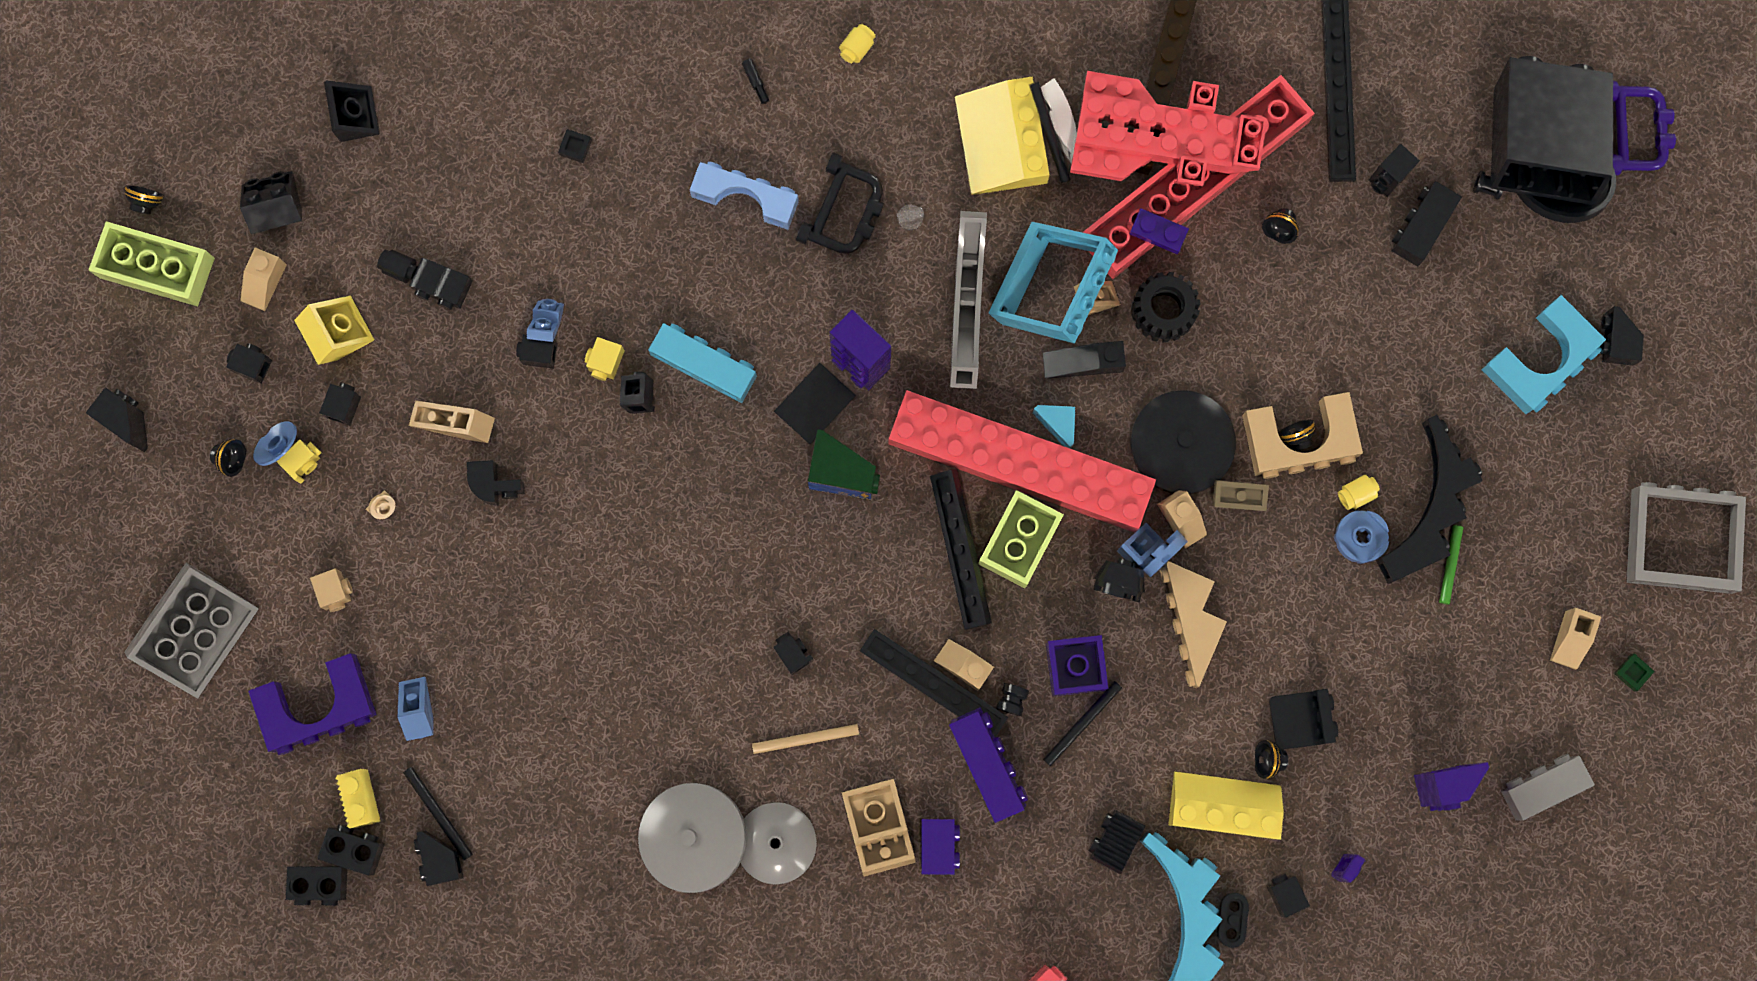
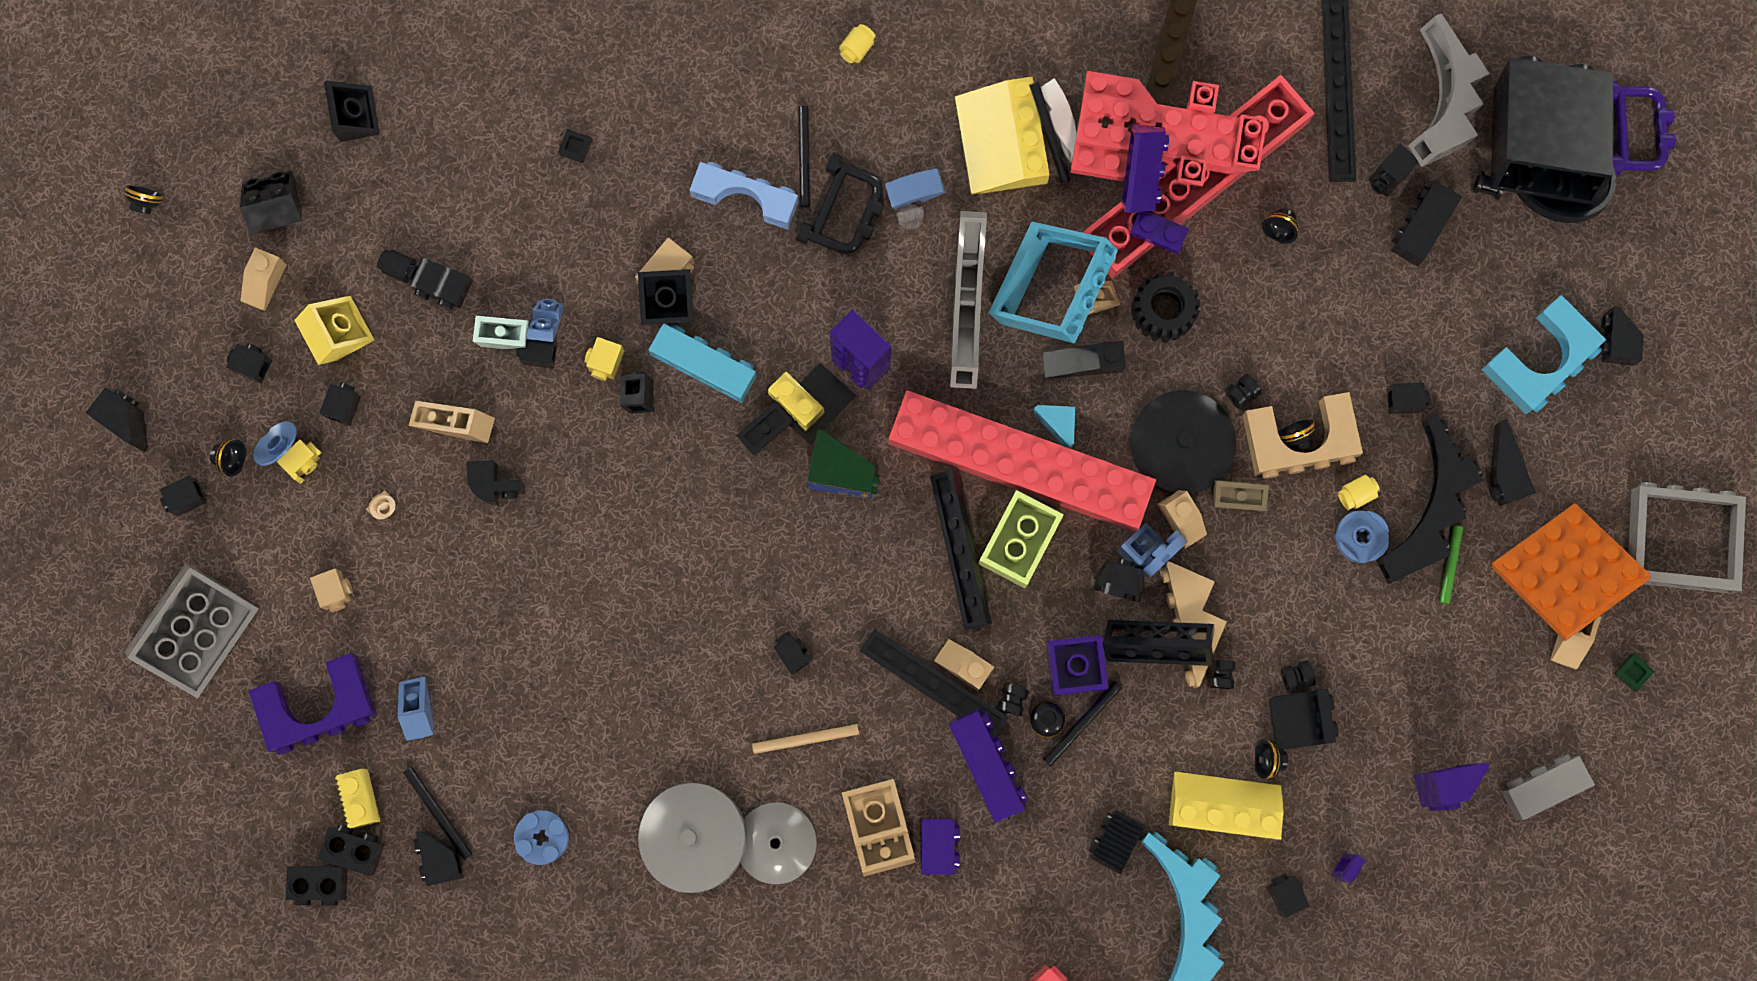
yellowish green brick [89,222,215,306] -> none
black pin [742,59,769,104] -> none
black plate [1217,892,1249,948] -> none
none -> black brick [160,476,207,516]
none -> light aqua slope [473,316,529,349]
none -> medium blue plate [514,810,569,865]
none -> tan slope [635,238,694,283]
none -> black slope [638,269,694,325]
none -> black plate [736,401,793,456]
none -> light yellow brick [768,372,824,431]
none -> black bar [798,106,810,207]
none -> medium blue slope [885,168,945,209]
none -> black piece [1028,700,1066,738]
none -> black fence [1103,620,1215,666]
none -> dark purple slope [1122,124,1169,213]
none -> black wheel [1207,660,1236,689]
none -> black wheel [1225,374,1262,410]
none -> black wheel [1281,660,1316,693]
none -> black brick [1387,383,1429,414]
none -> light grey arch [1408,13,1489,167]
none -> black slope [1489,419,1536,507]
none -> orange plate [1492,503,1650,641]

